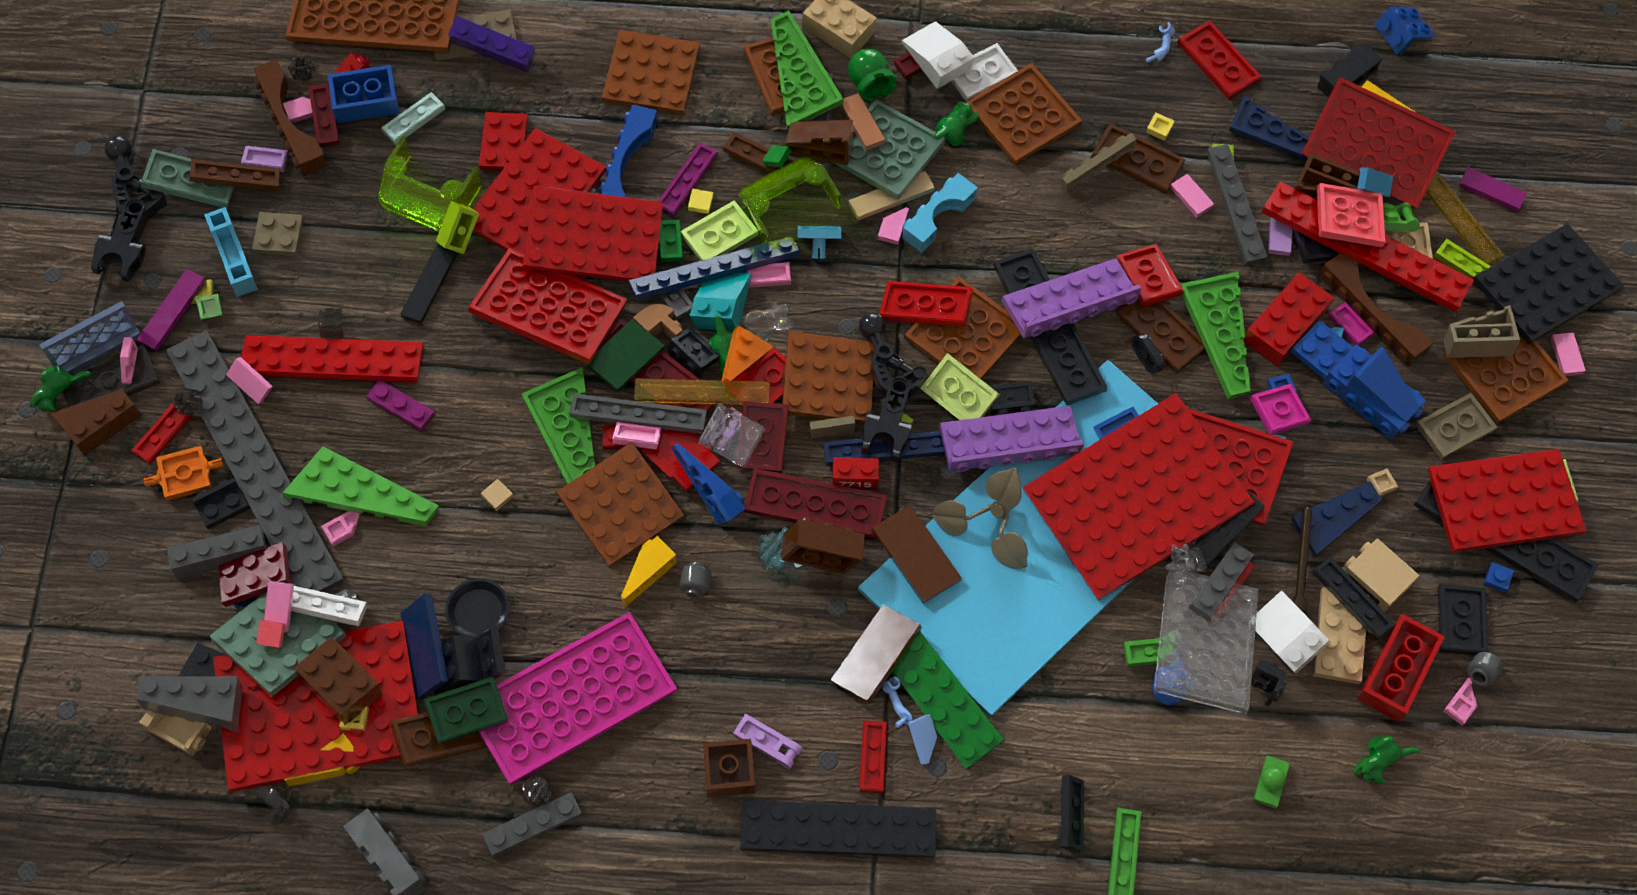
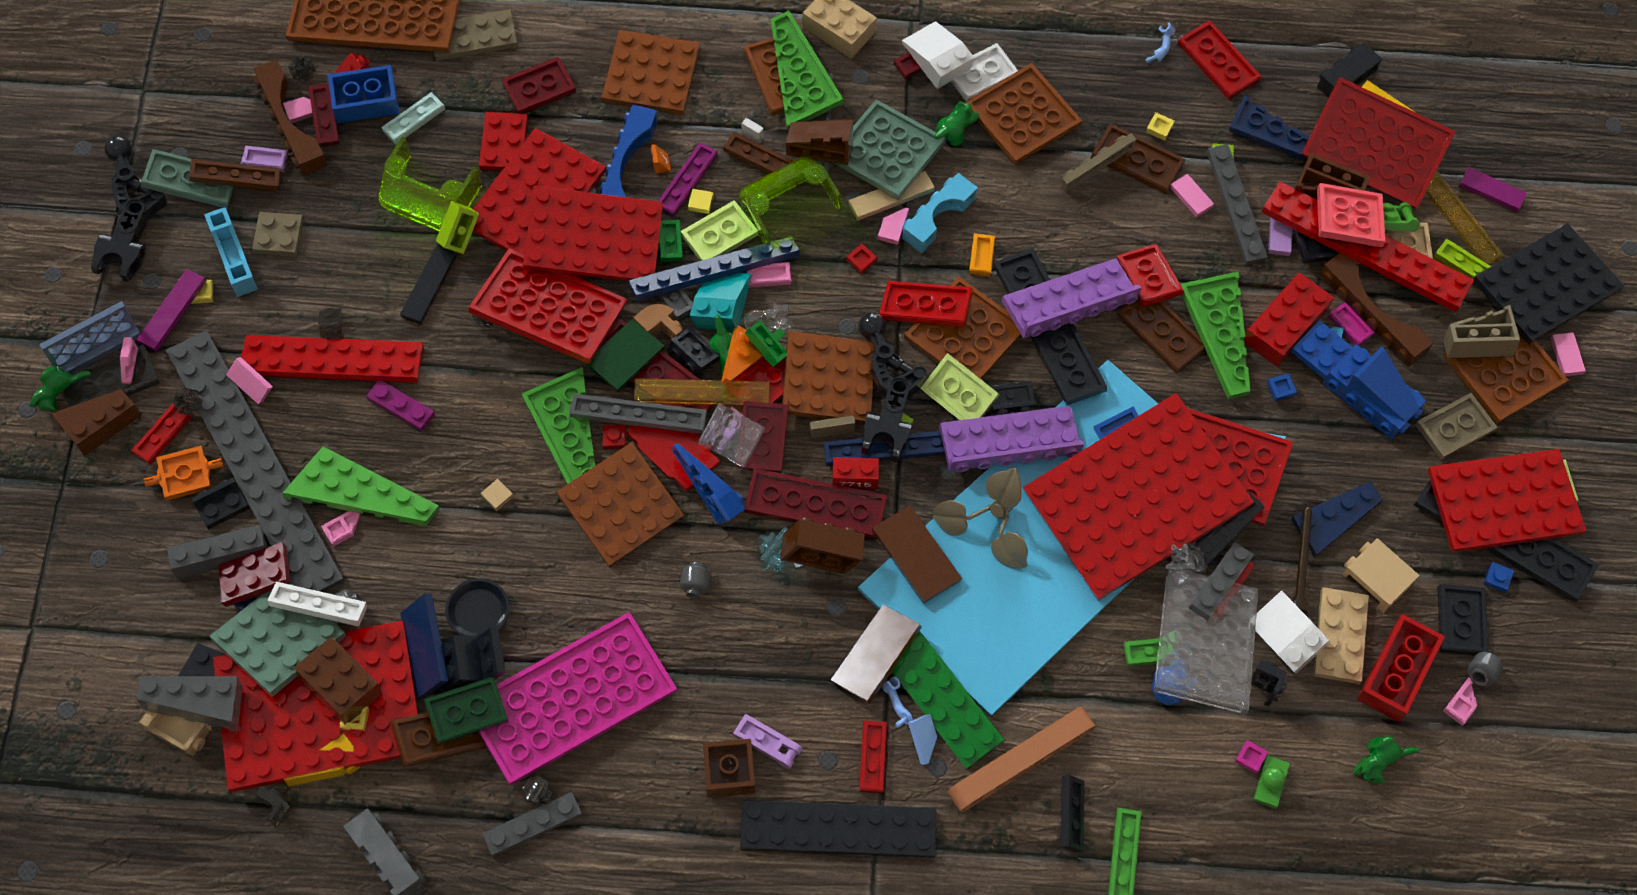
bright green tile [196,294,224,320] -> none
coral tile [256,620,286,648] -> none
bright pink tile [264,581,294,632] -> none
dark purple brick [448,16,535,73] -> none
bright pink tile [612,422,661,449] -> none
yellow slope [621,536,677,607] -> none
green tile [762,145,791,168] -> none
medium azure tile [797,226,841,259] -> none
nougat tile [840,93,885,151] -> none
green tile [848,49,897,103] -> none
black plate [1131,333,1165,374] -> none
dark pink tile [1250,384,1311,435] -> none
black tile [1312,556,1395,641] -> none
dark azure tile [1357,168,1393,197] -> none
tan tile [1366,468,1398,497] -> none
blue bracket [1374,7,1434,54] -> none
none -> dark red plate [501,56,576,114]
none -> orange slope [651,144,671,174]
none -> white tile [742,118,763,144]
none -> green hinge [745,320,787,367]
none -> red plate [846,244,877,274]
none -> nougat beam [947,707,1096,813]
none -> light orange tile [969,233,995,277]
none -> dark pink plate [1235,740,1268,774]

